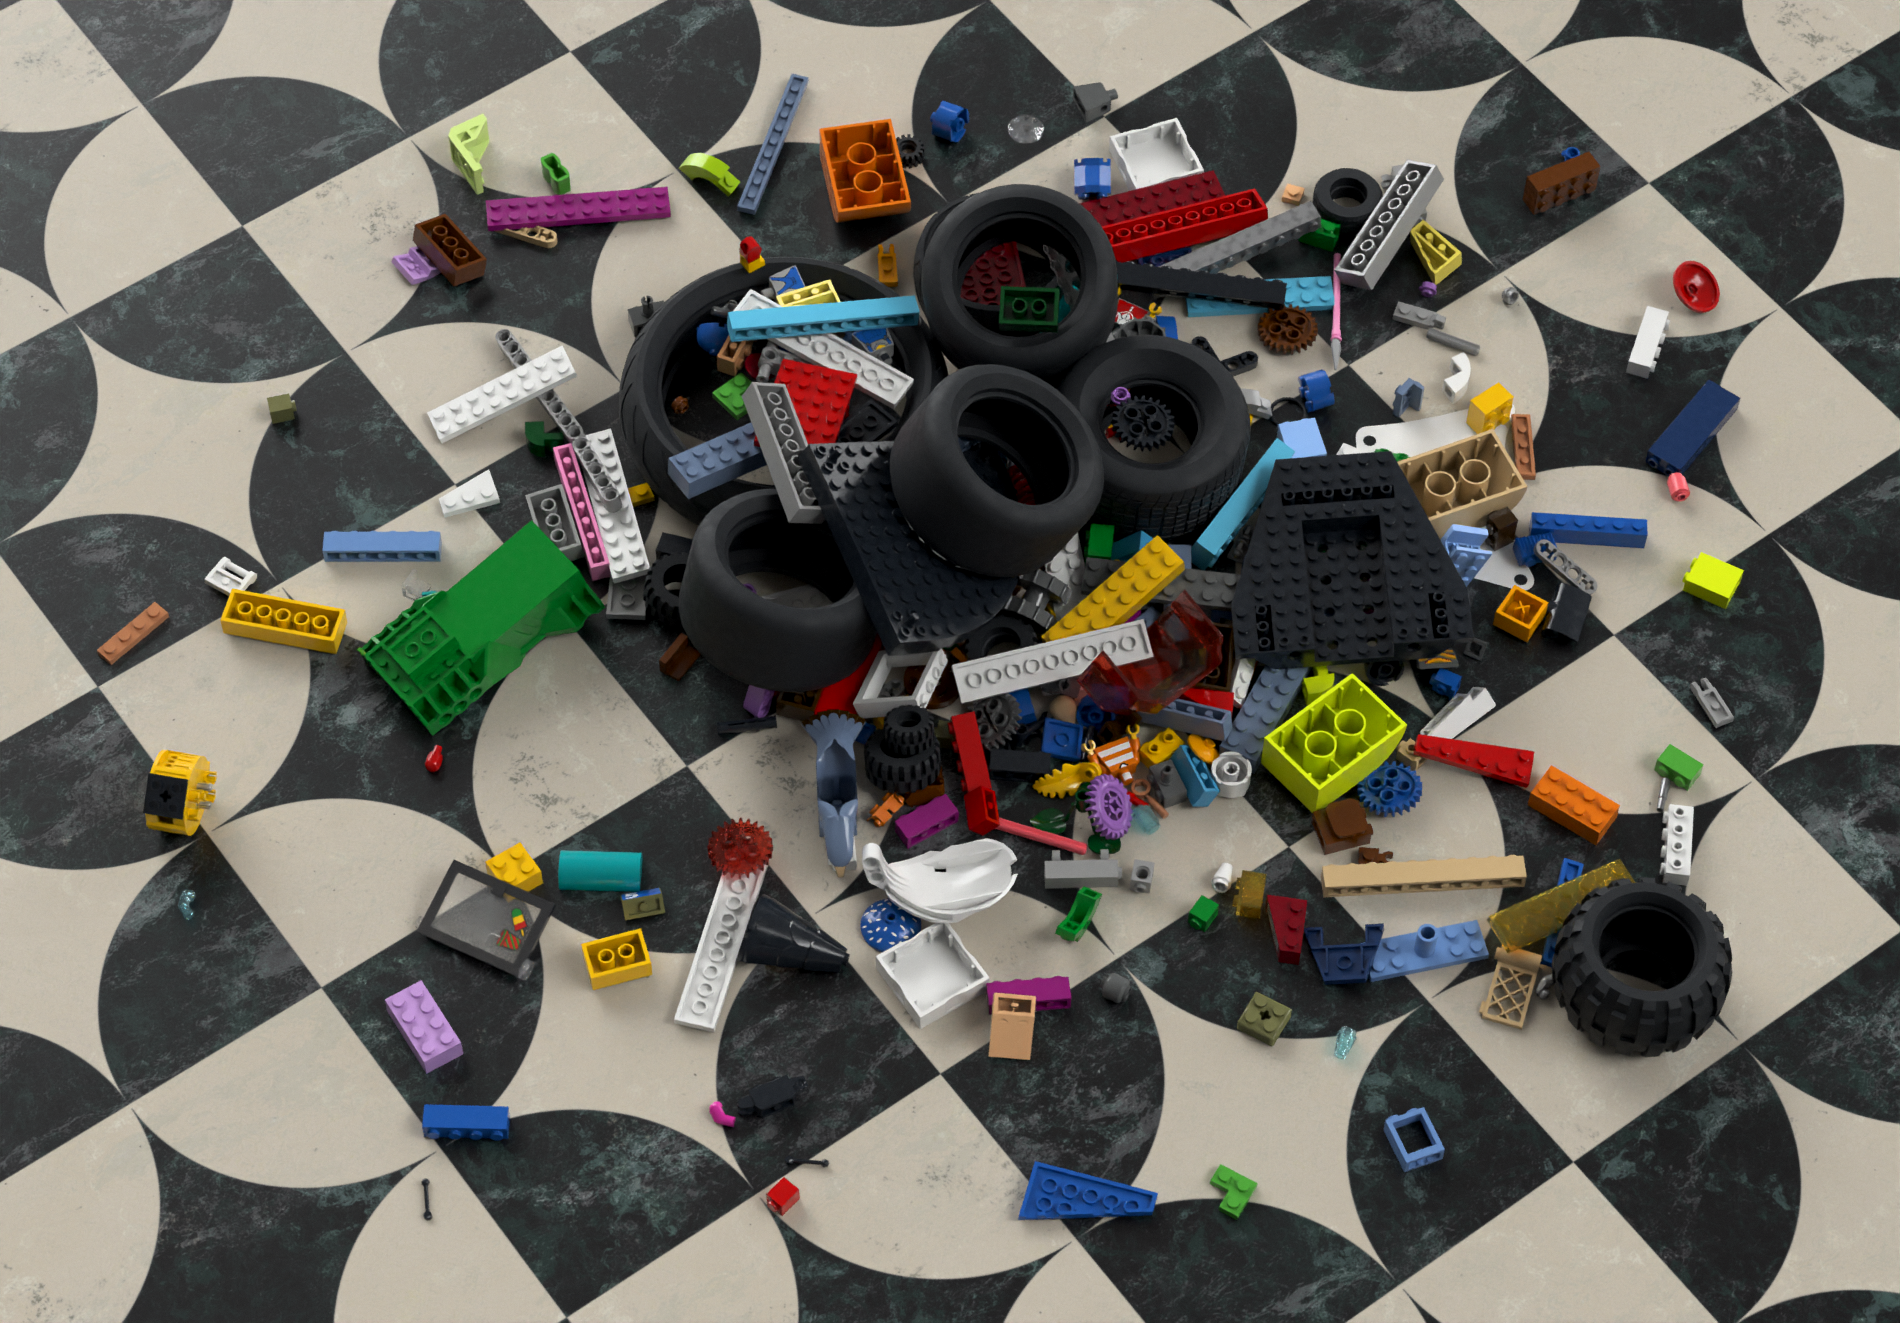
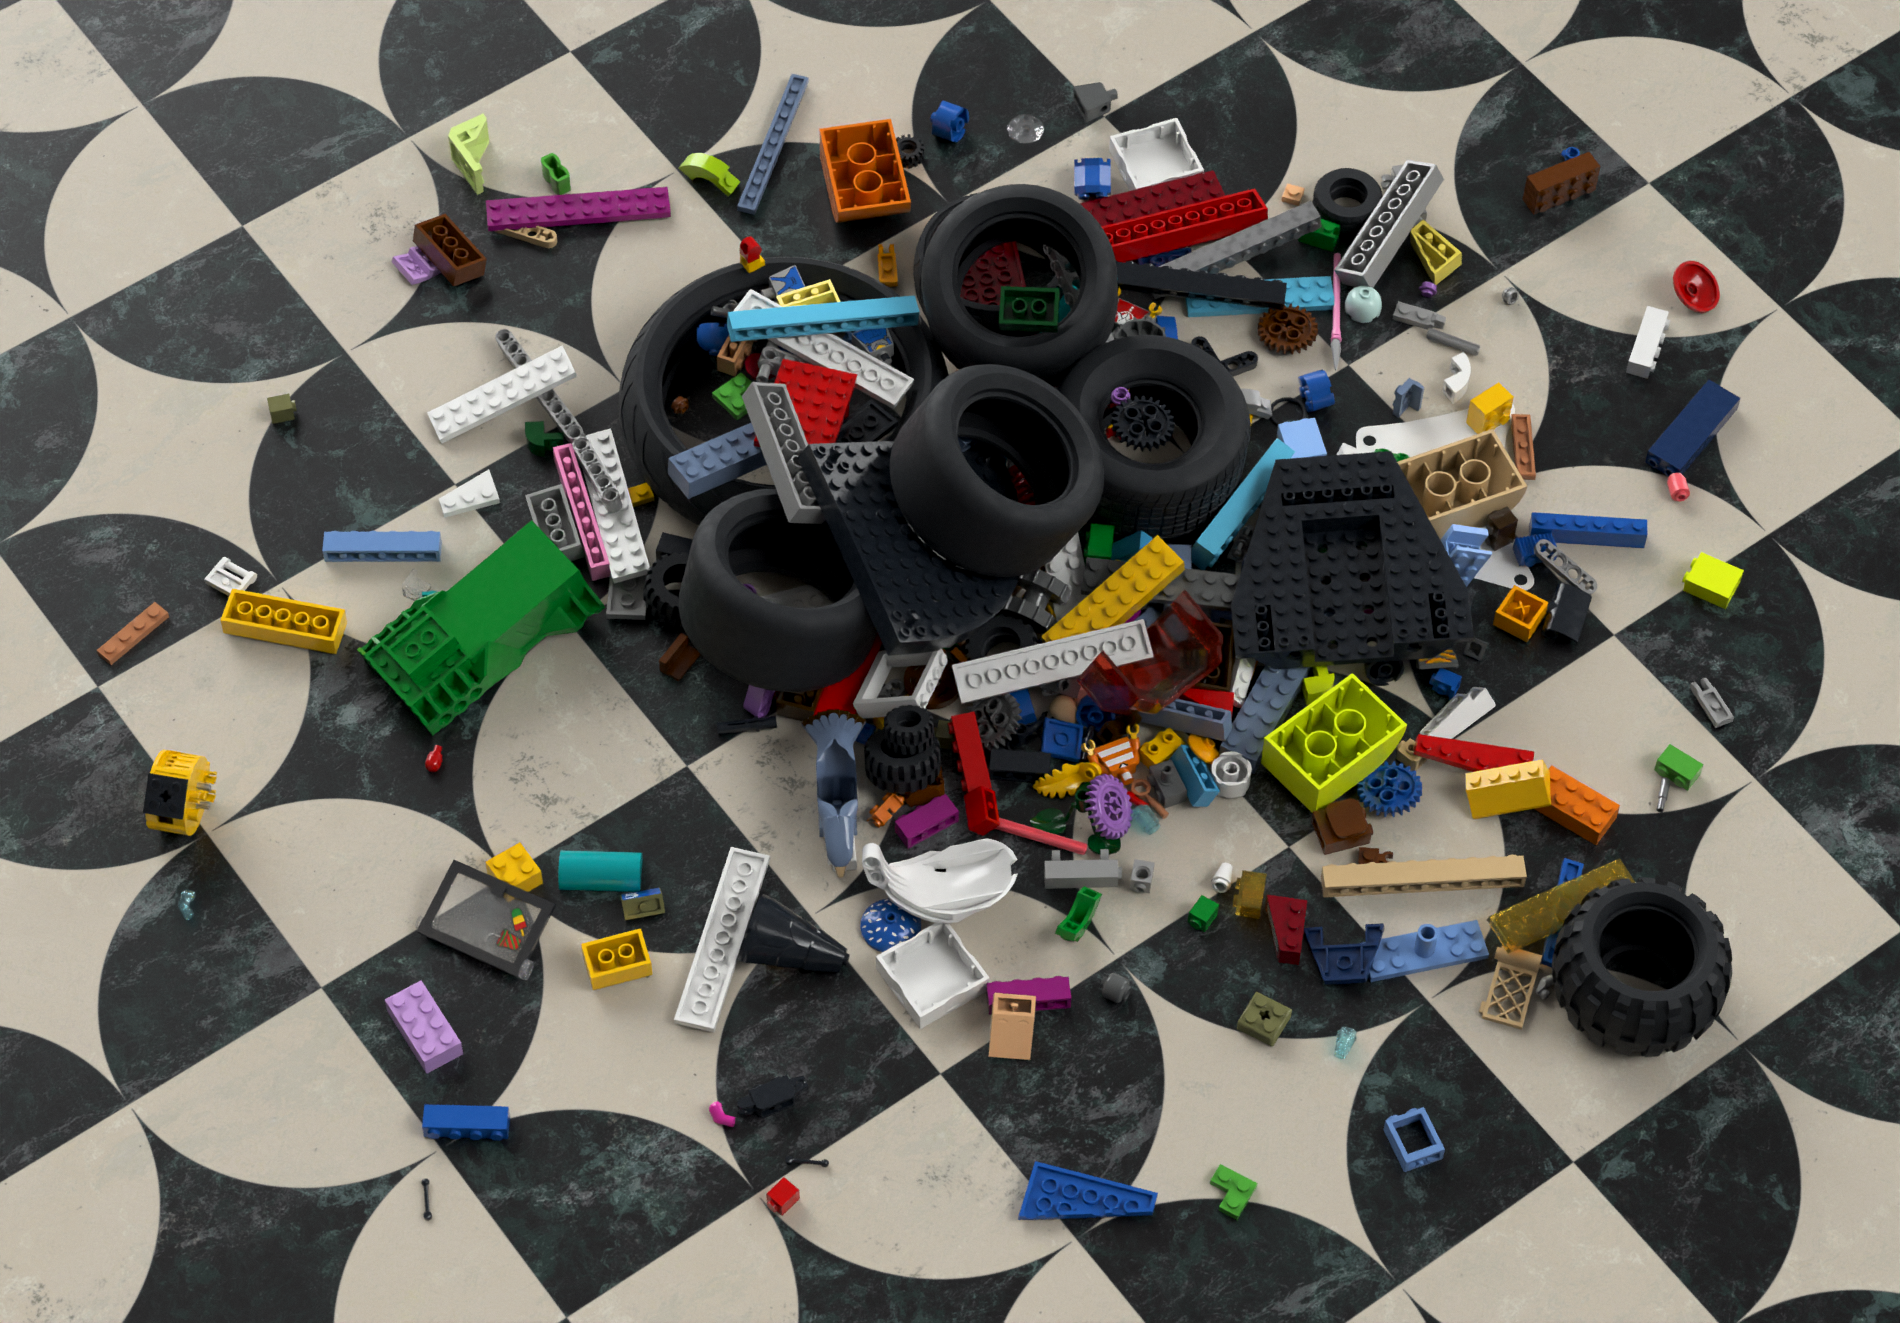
dark grey brick [628,295,664,337] -> none
clear red gear [707,818,773,879] -> none
white brick [1660,804,1694,886] -> none
none -> light aqua cylinder [1344,285,1382,323]
none -> yellow slope [1465,759,1551,819]

